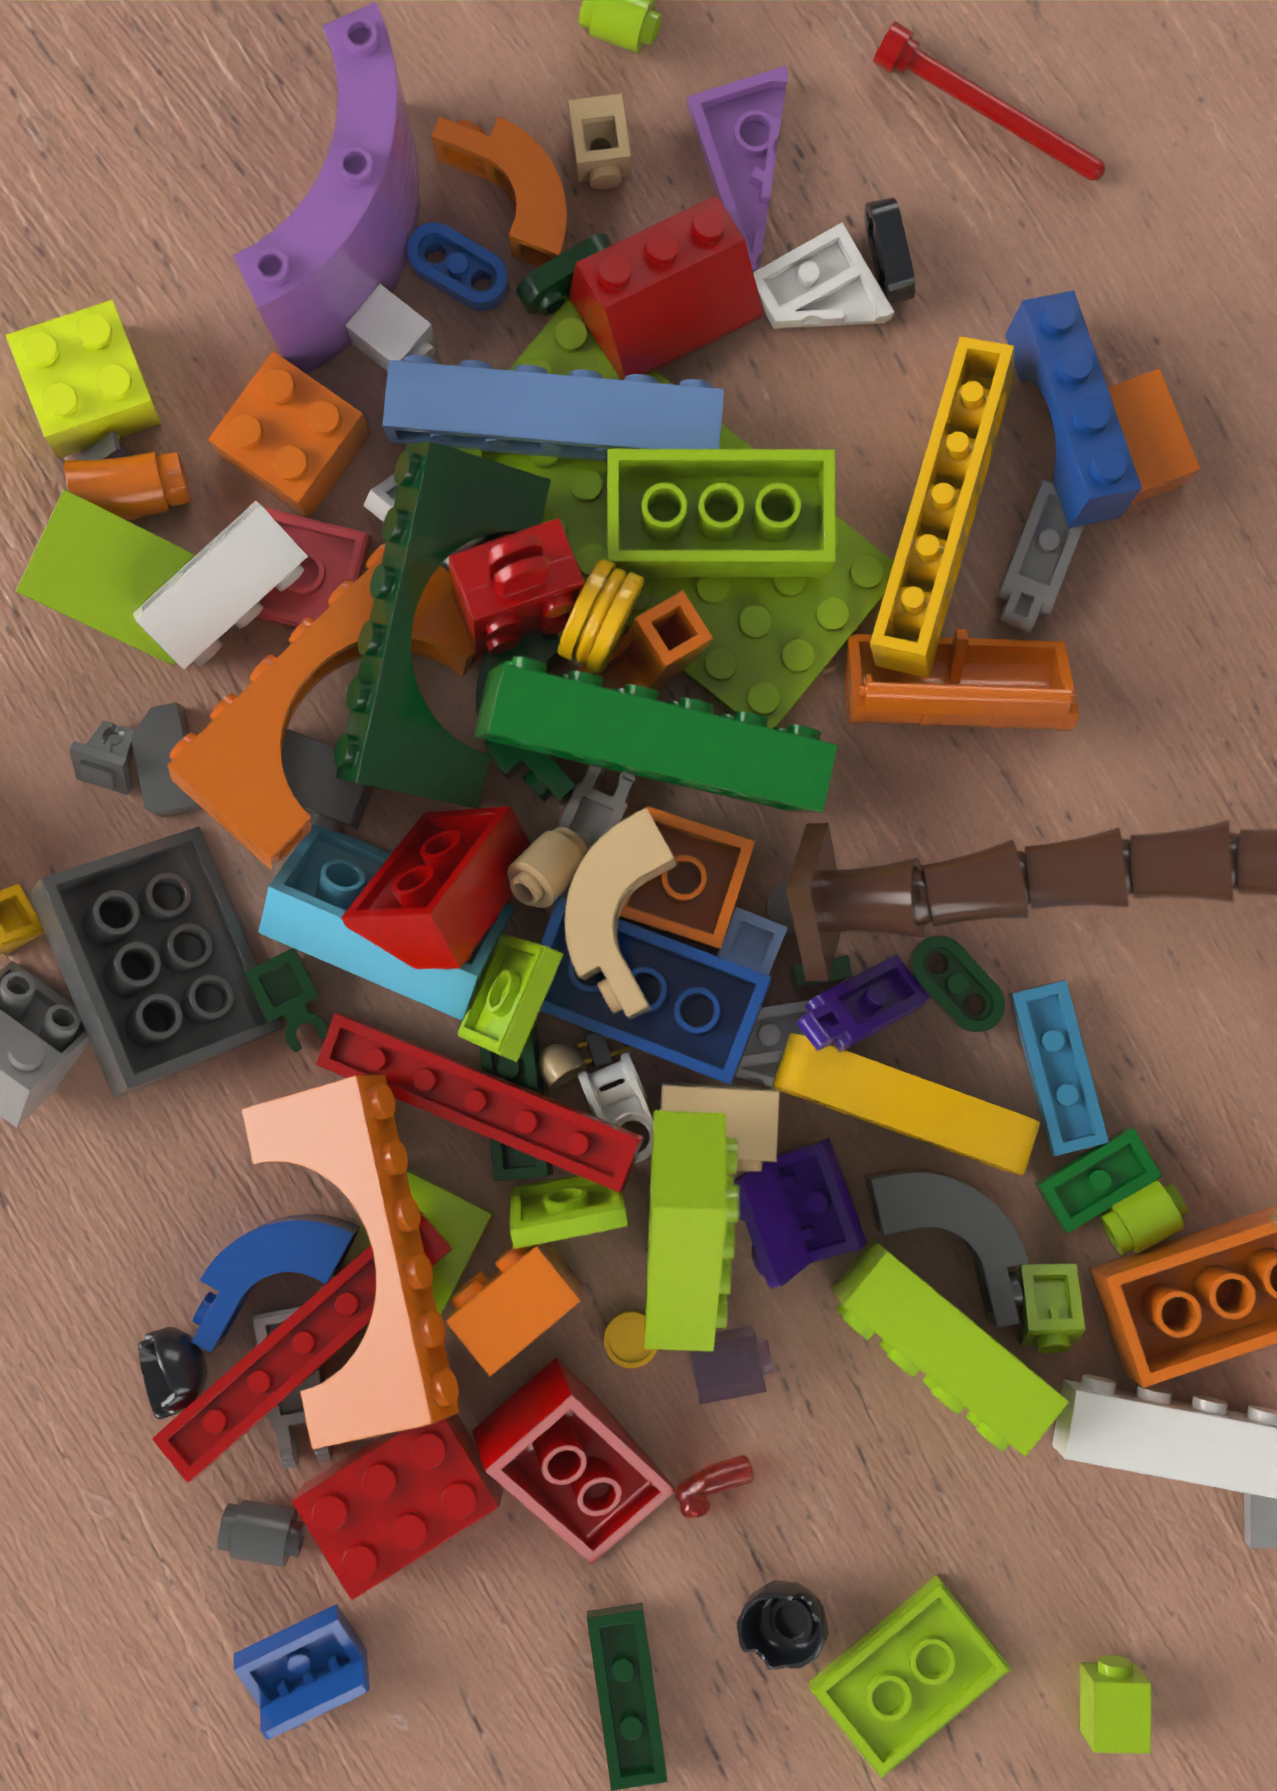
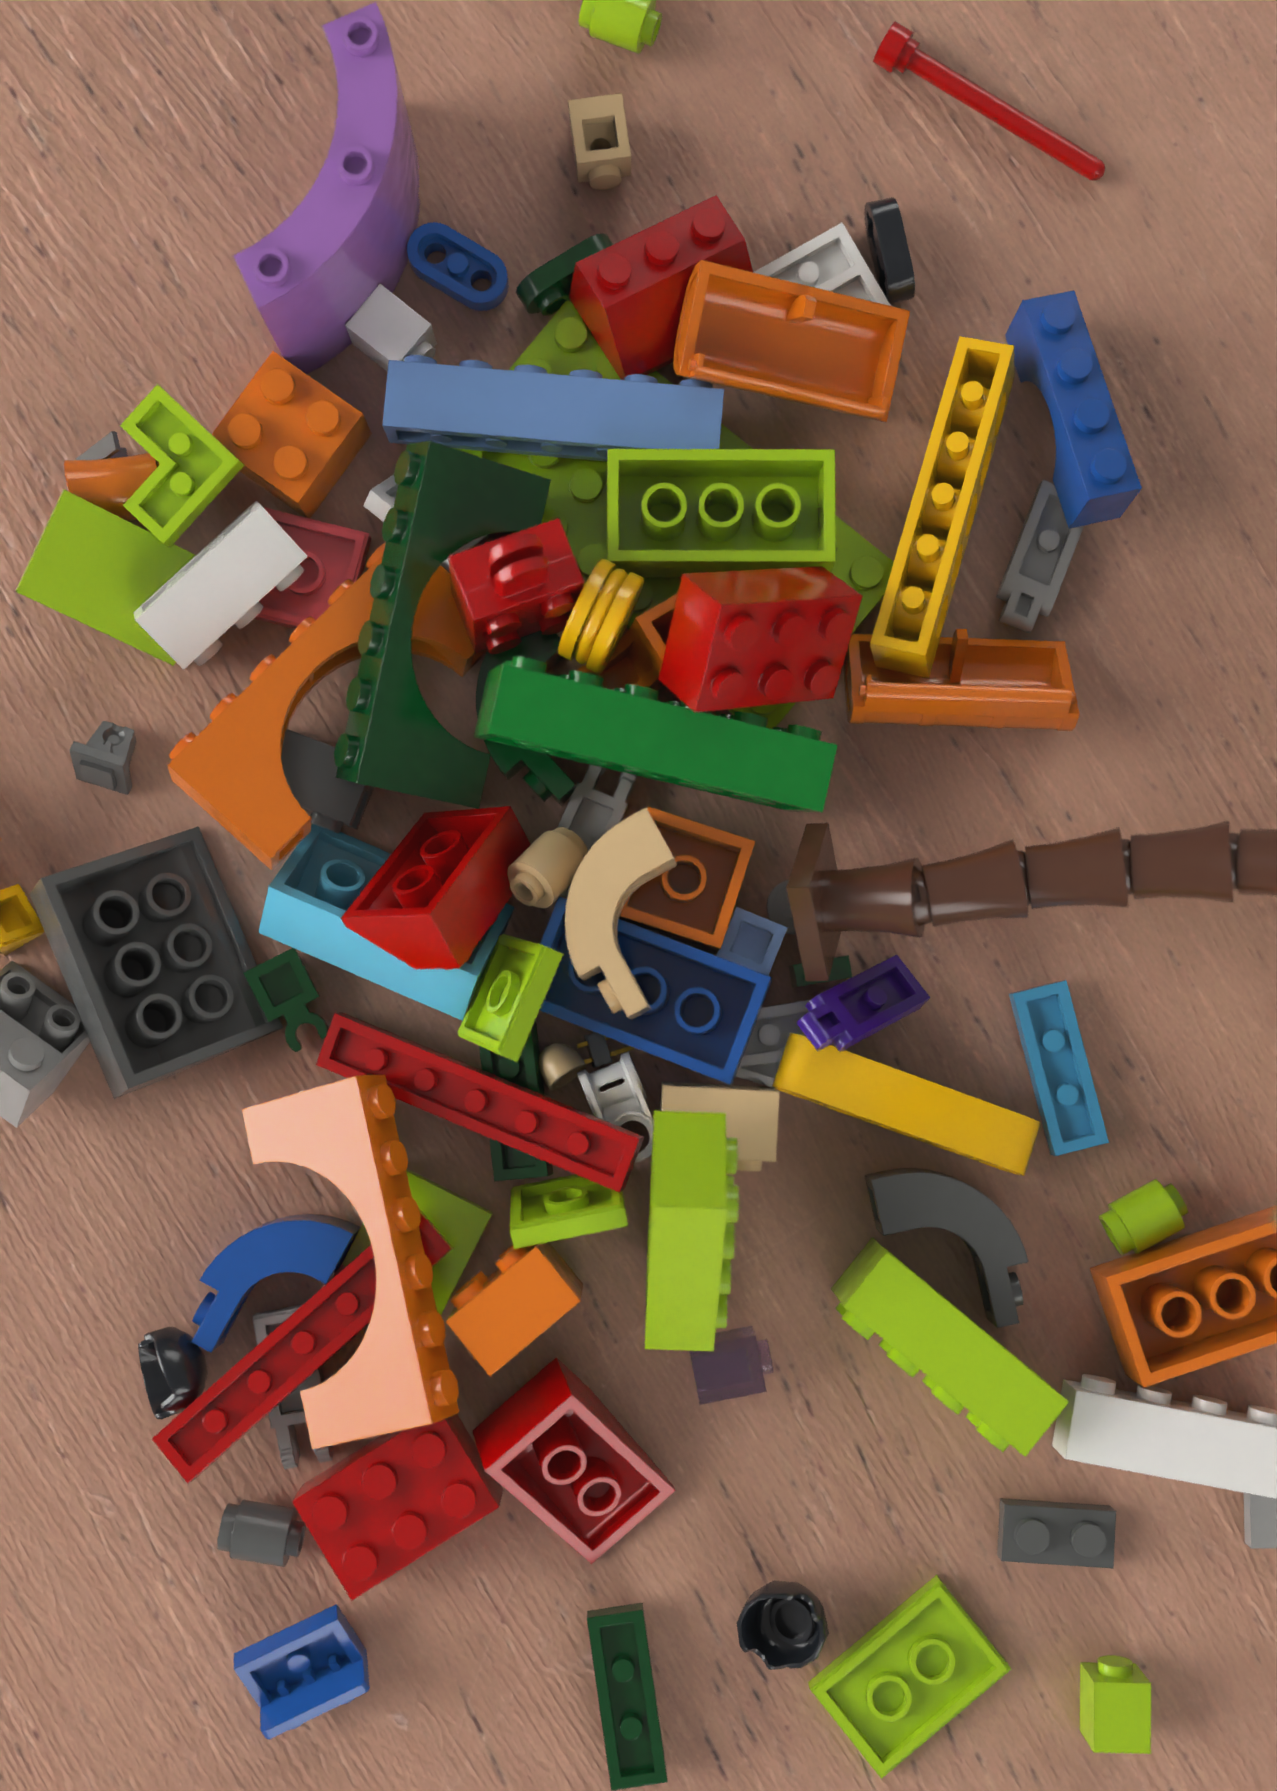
neon yellow brick [5,300,162,459] -> none
dark grey piece [131,702,203,817] -> none
orange arch [431,116,569,267] -> none
yellow piece [604,1310,657,1368] -> none
clear red arm [675,1455,754,1519] -> none
medium lavender wing [687,66,788,272] -> none
dark purple bracket [734,1138,867,1288] -> none
dark green plate [909,935,1005,1032] -> none
lime bracket [1017,1263,1086,1354] -> none
green plate [1034,1127,1162,1234] -> none
orange brick [1108,368,1200,505] -> none
none -> lime plate [120,384,245,547]
none -> red brick [658,566,862,713]
none -> orange container [673,260,910,422]
none -> dark grey plate [997,1498,1116,1568]

